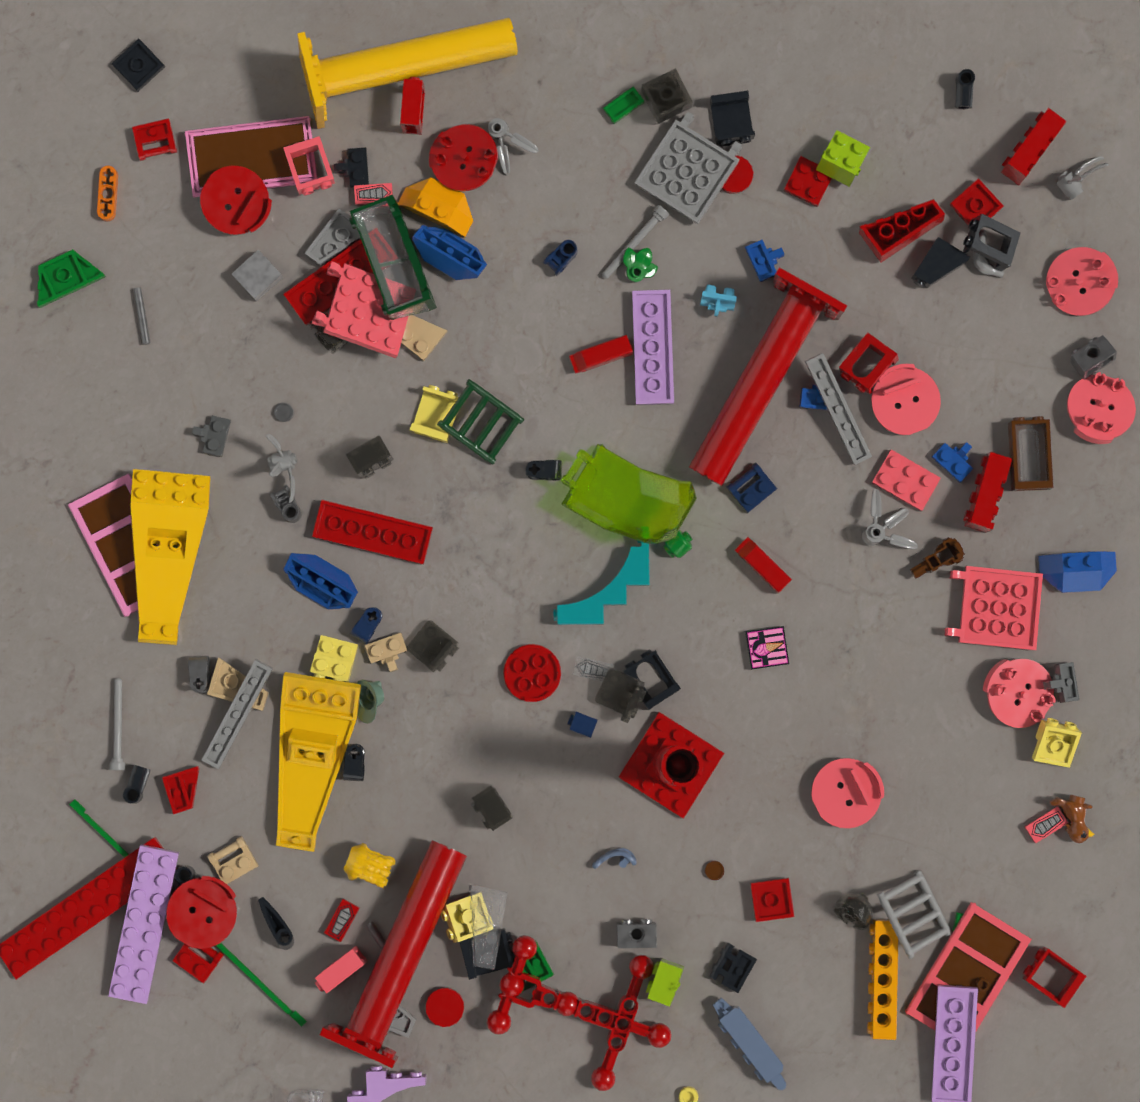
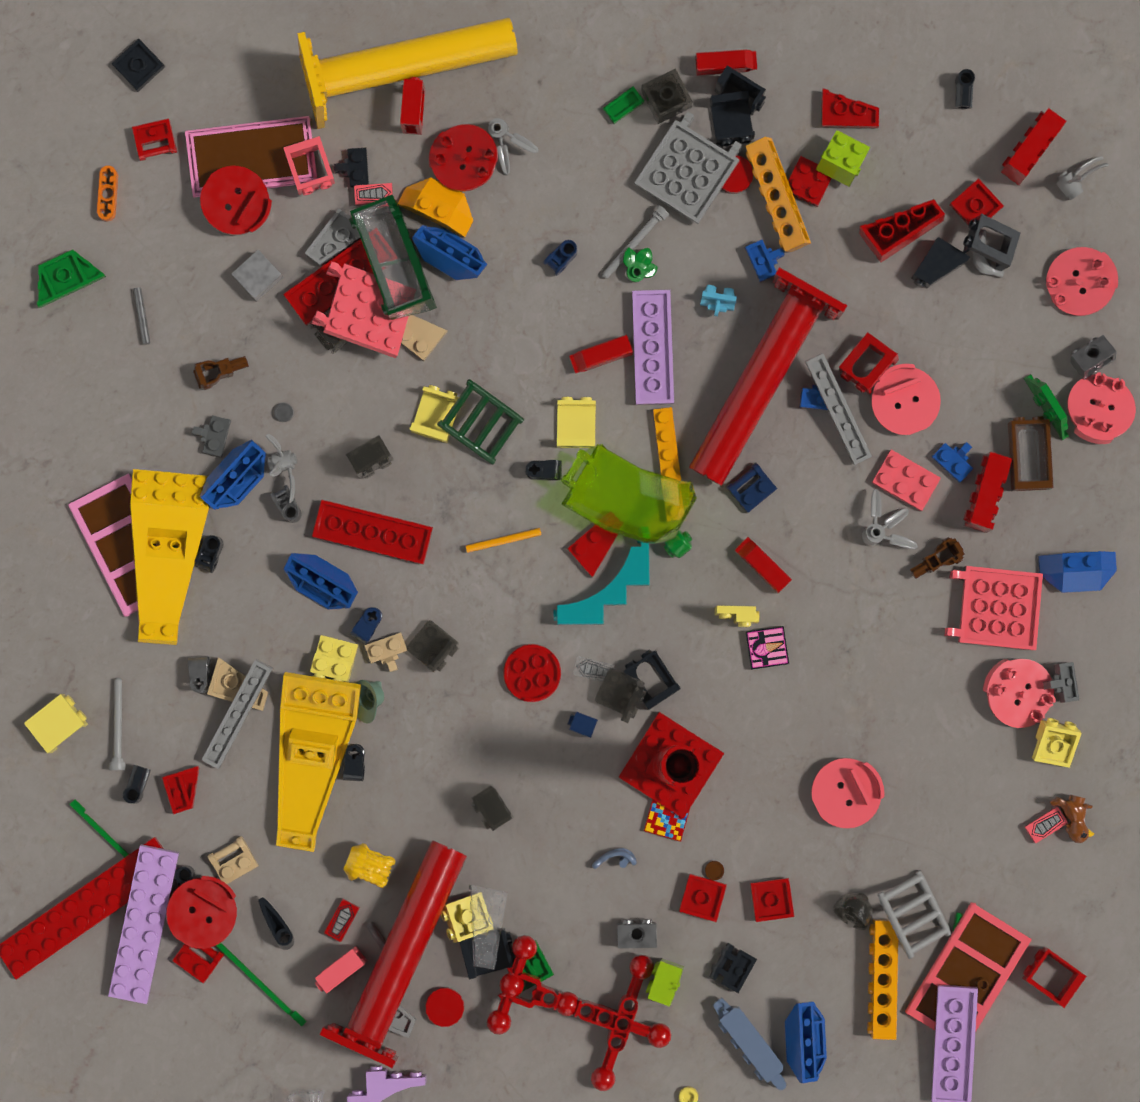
none -> light yellow panel [24,694,88,753]
none -> reddish brown piece [193,356,249,390]
none -> black piece [194,535,224,573]
none -> blue wedge [200,440,266,510]
none -> light orange bar [466,528,541,553]
none -> light yellow panel [557,397,596,449]
none -> red wing [567,511,623,578]
none -> tile [644,799,690,842]
none -> light orange plate [653,407,686,523]
none -> red plate [679,873,727,922]
none -> red piece [695,49,757,75]
none -> black panel [715,65,766,115]
none -> light yellow plate [715,606,759,627]
none -> light orange brick [746,137,811,252]
none -> blue wedge [785,1001,827,1083]
none -> red wing [821,88,879,128]
none -> green wing [1023,374,1069,440]

